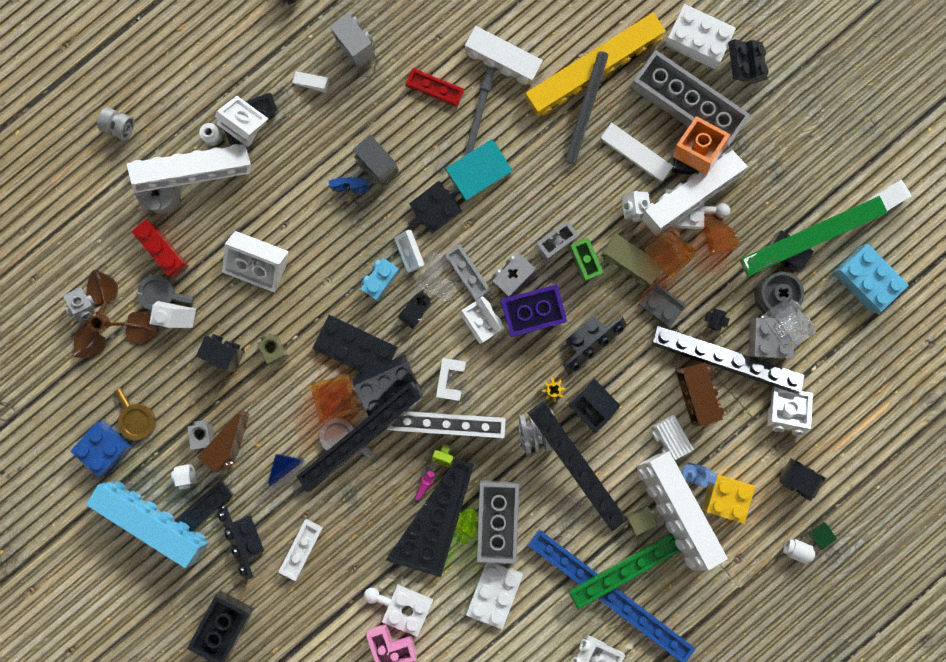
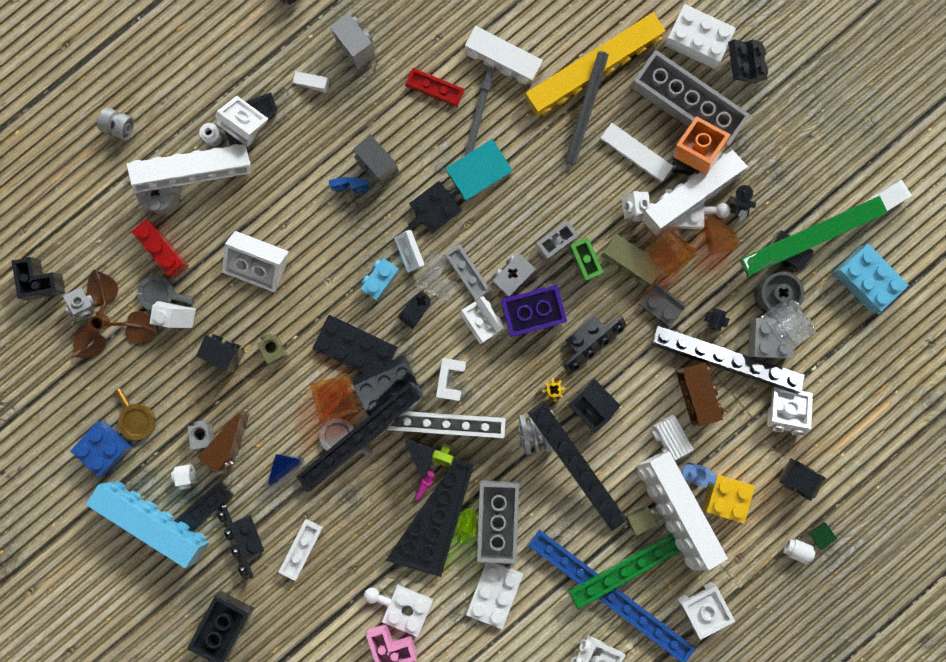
none -> black brick [11,257,65,301]
none -> black slope [405,438,436,478]
none -> white panel [677,582,735,640]
none -> black hips [729,185,756,218]

